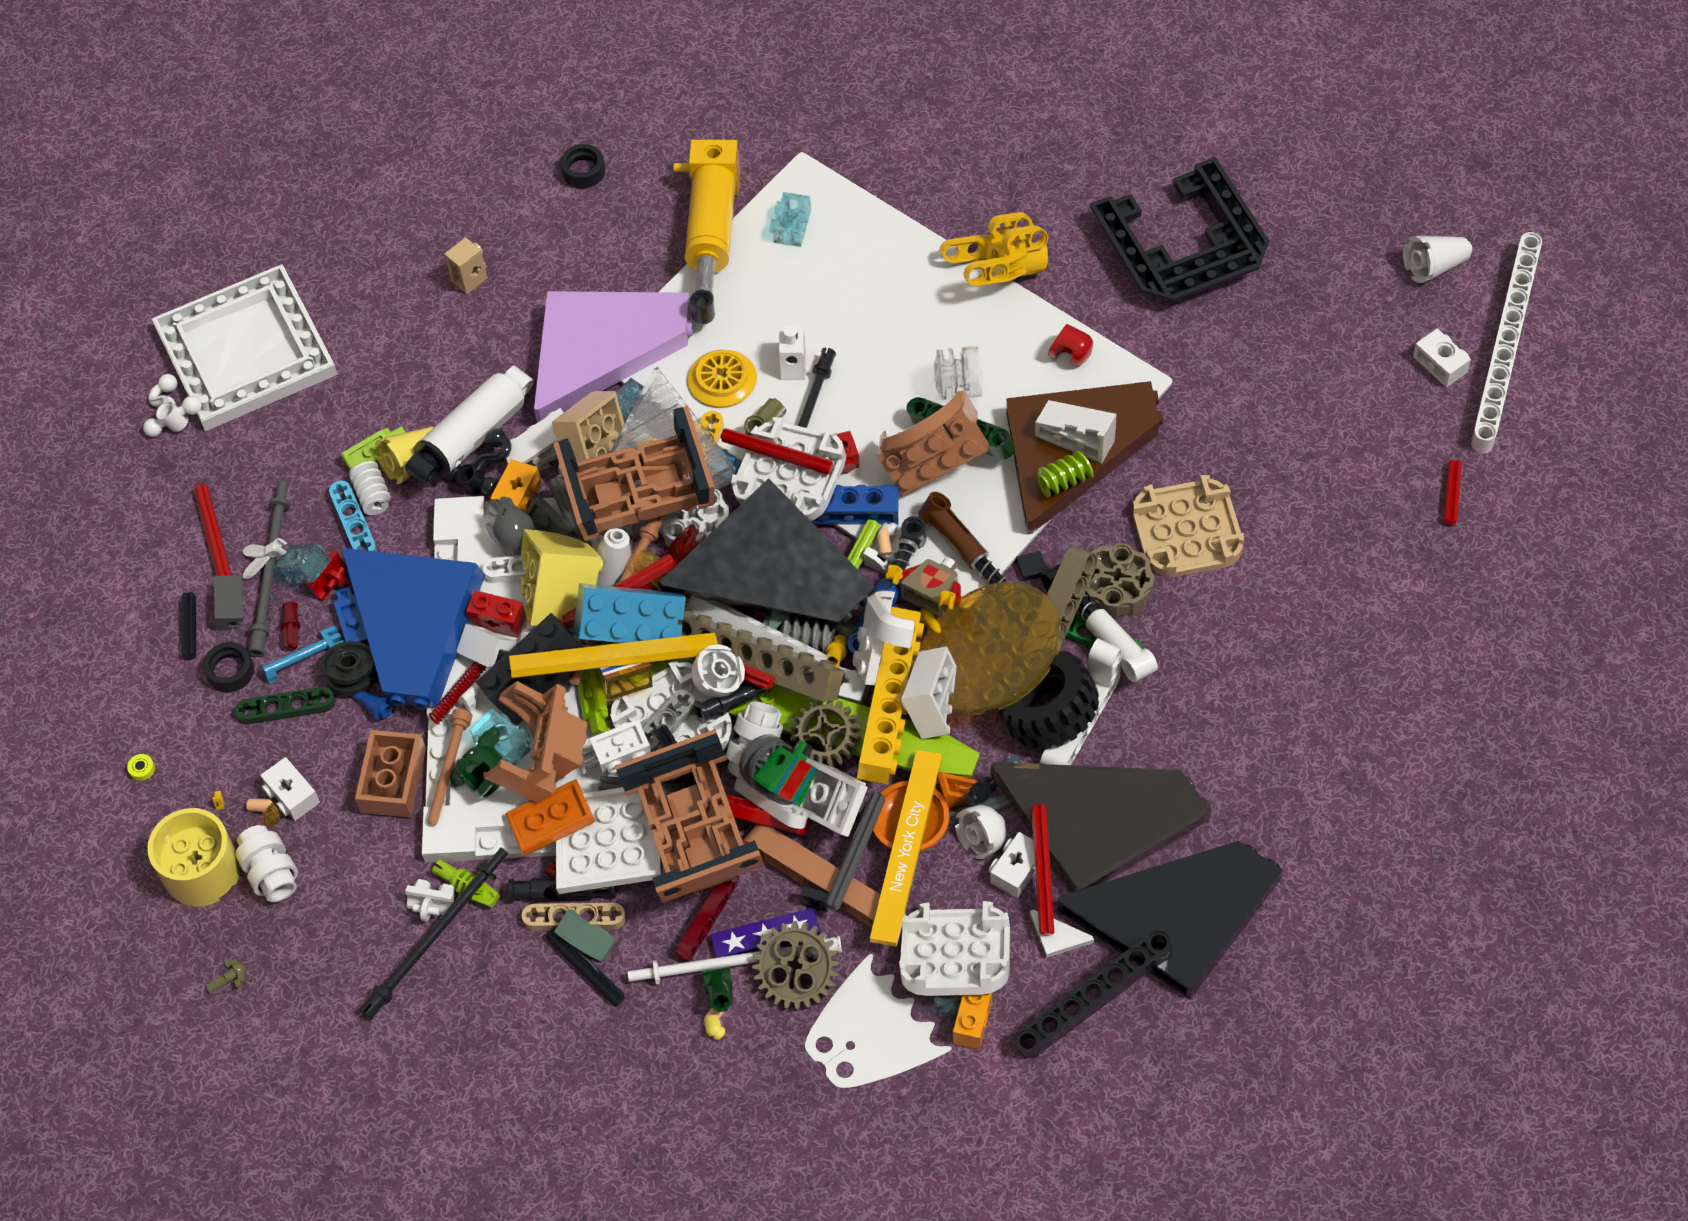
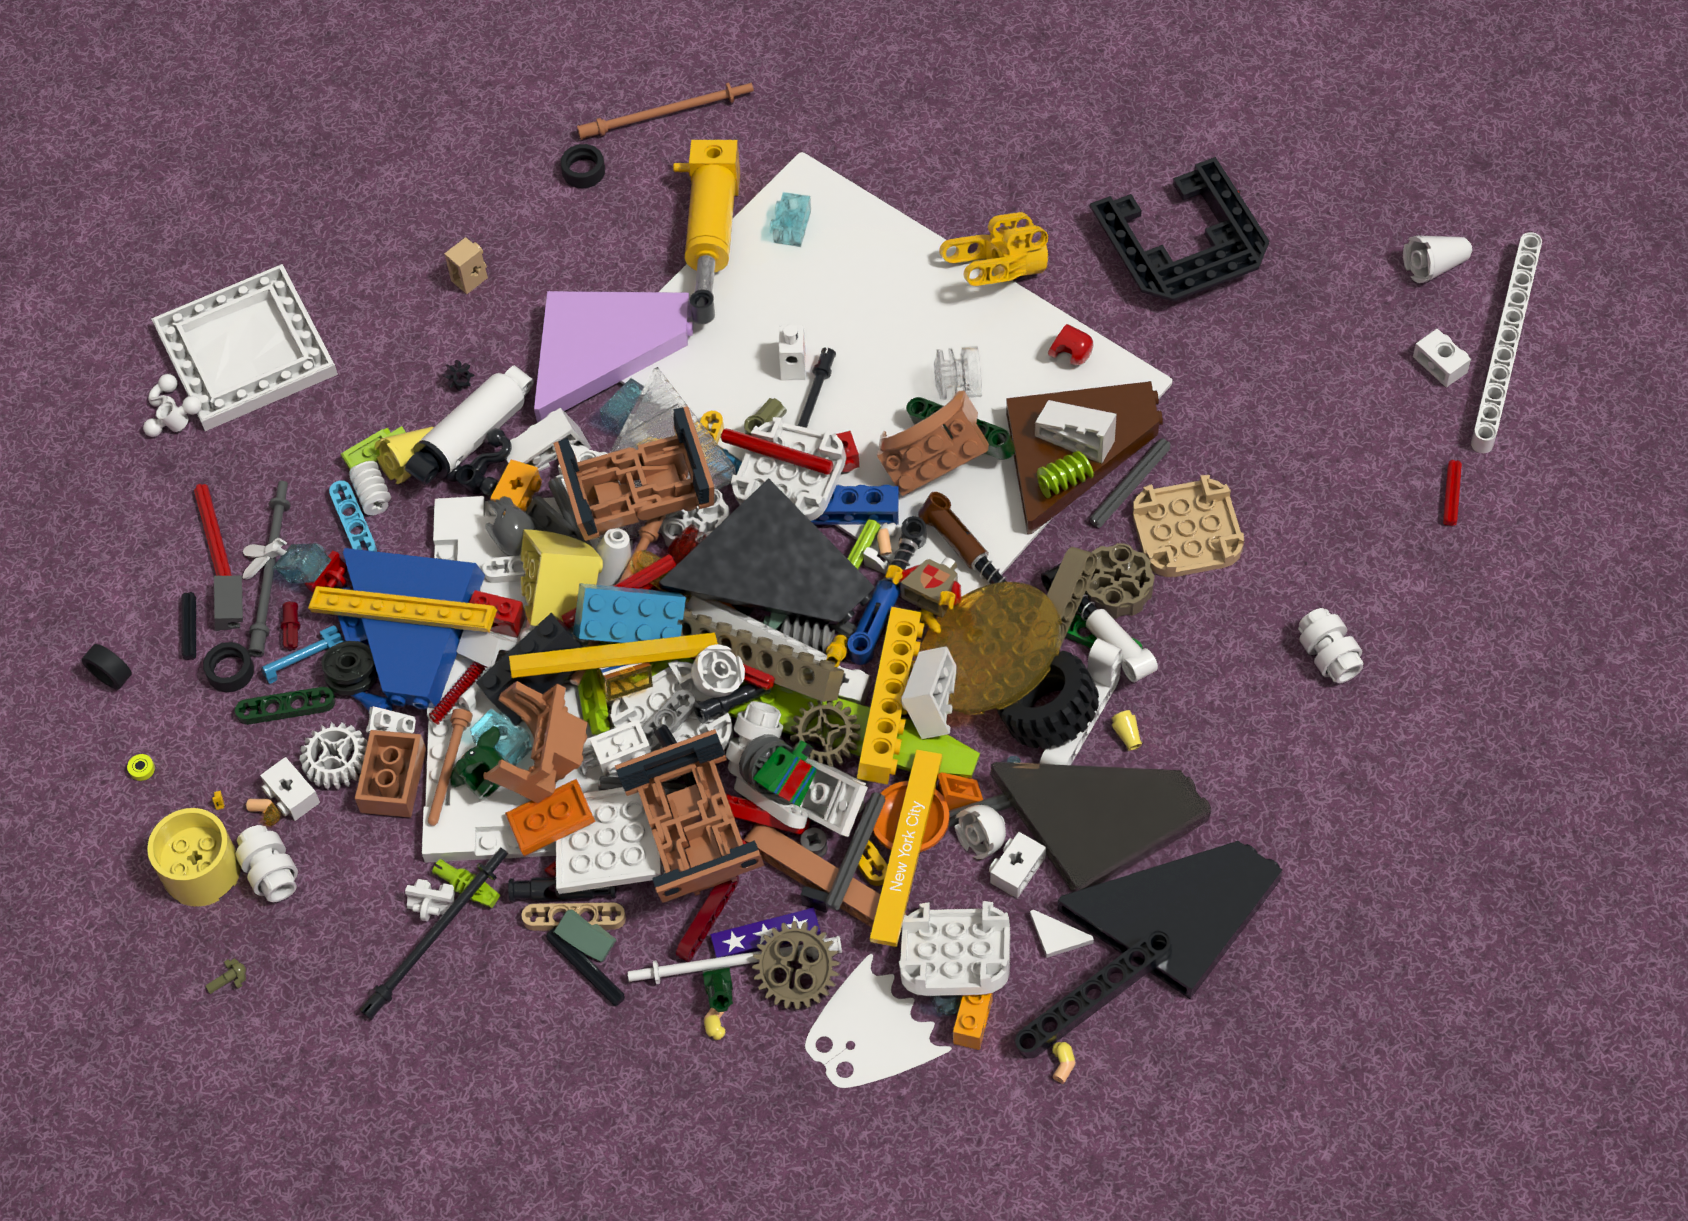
tan wedge [552,391,628,462] -> none
yellow piece [687,349,757,407] -> none
white piece [853,591,914,685] -> none
black axle [964,777,997,807] -> none
black tile [1016,551,1047,582] -> none
red axle [1031,804,1055,936] -> none
none -> black tyre [81,644,132,690]
none -> white gear [300,722,368,790]
none -> yellow tile [308,586,497,632]
none -> white hips [366,706,416,734]
none -> black gear [442,360,474,391]
none -> nougat bar [577,83,754,140]
none -> flat silver wheel [800,828,828,858]
none -> yellow beam [857,840,888,886]
none -> arm [1052,1042,1076,1084]
none -> dark grey axle [1090,438,1171,528]
none -> light yellow cone [1111,710,1142,751]
none -> white piece [1298,608,1363,683]

